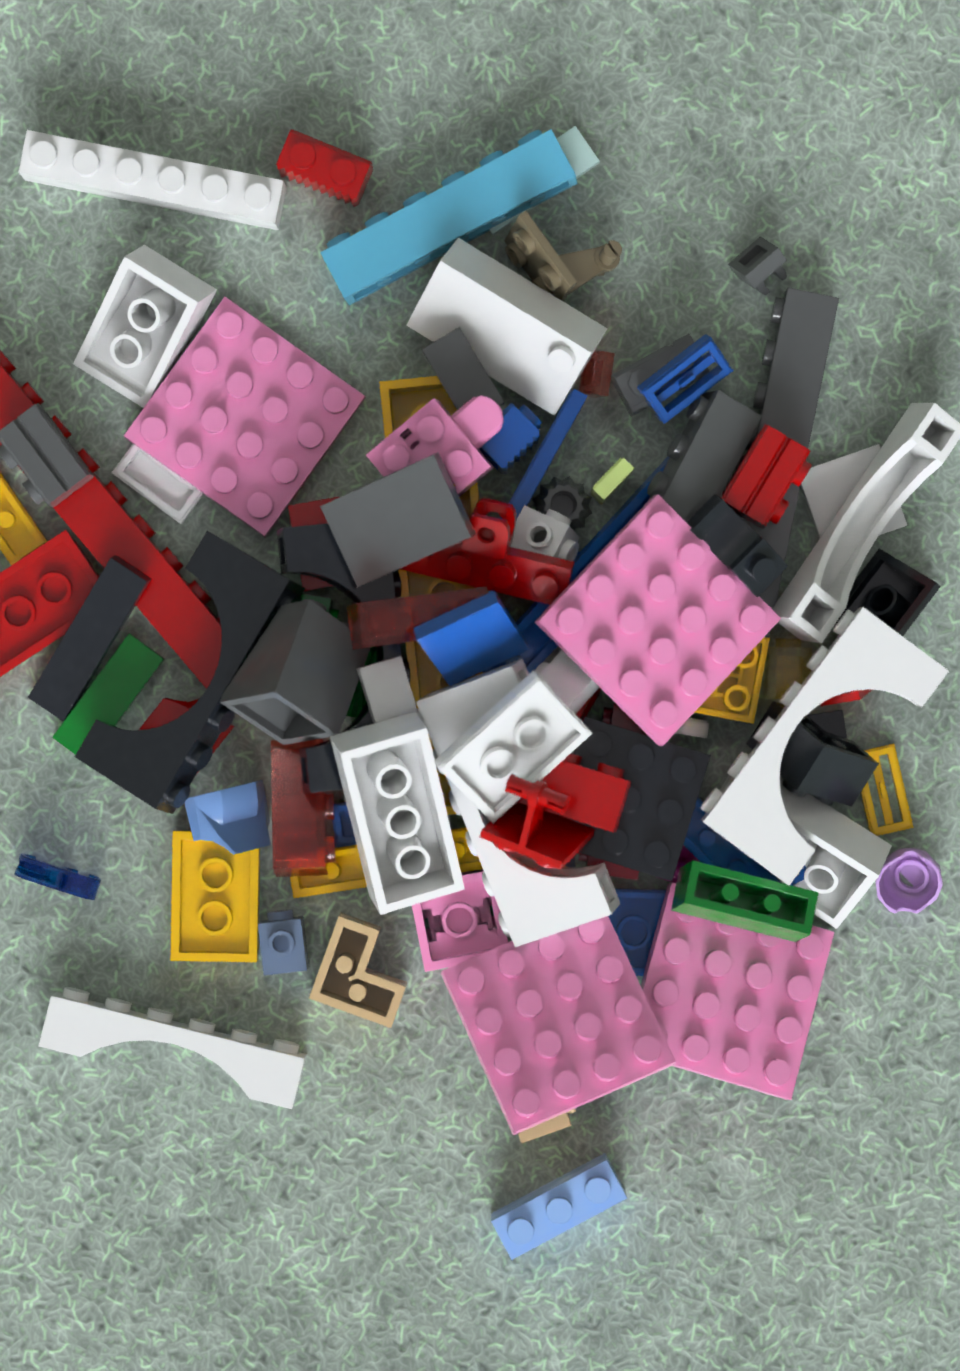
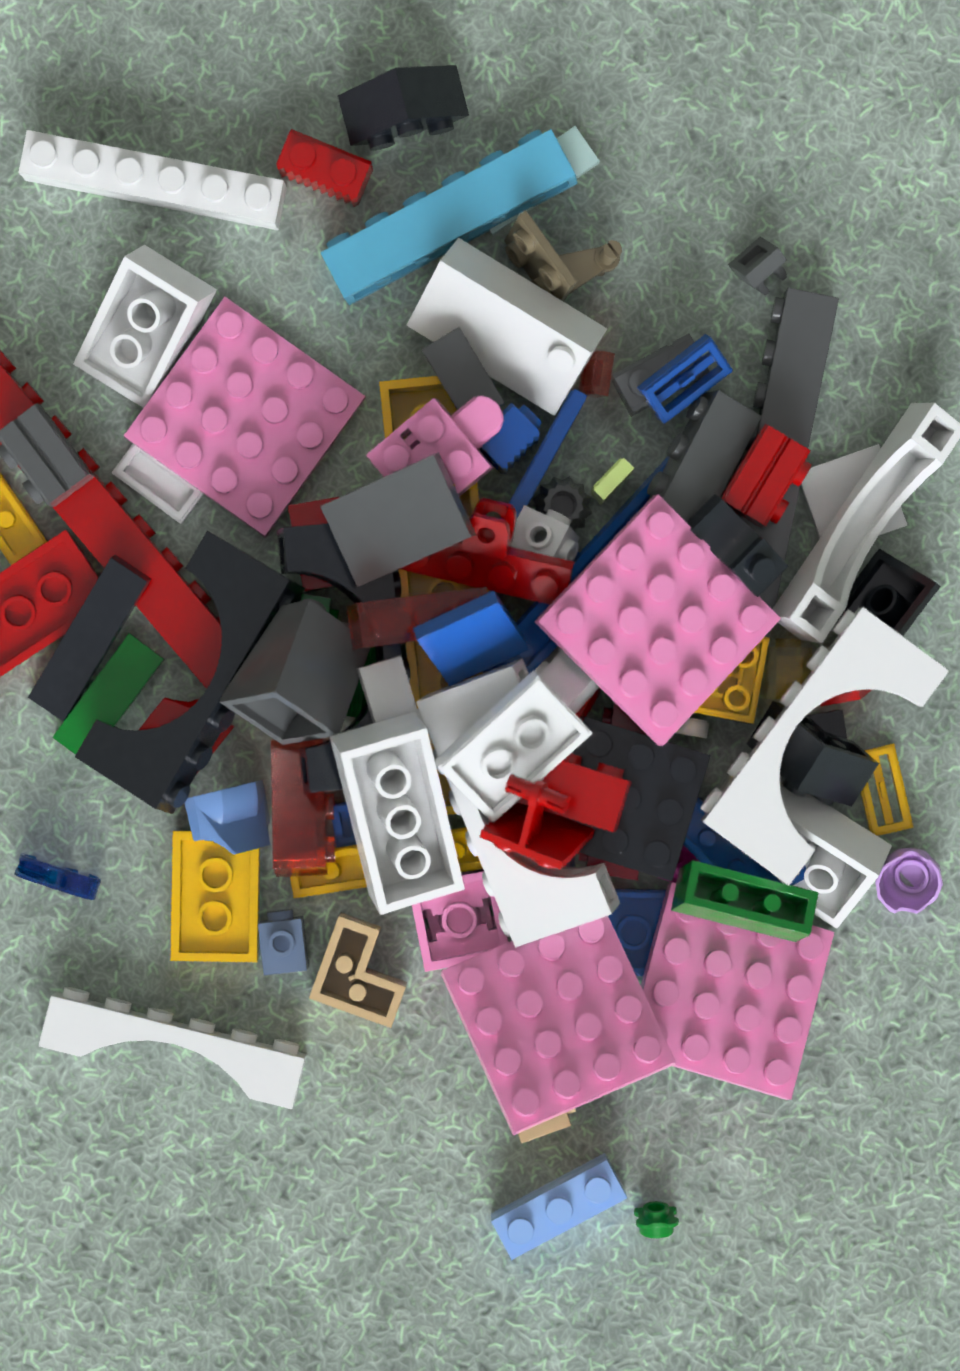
none -> black brick [338,65,469,151]
none -> green plate [634,1201,679,1239]

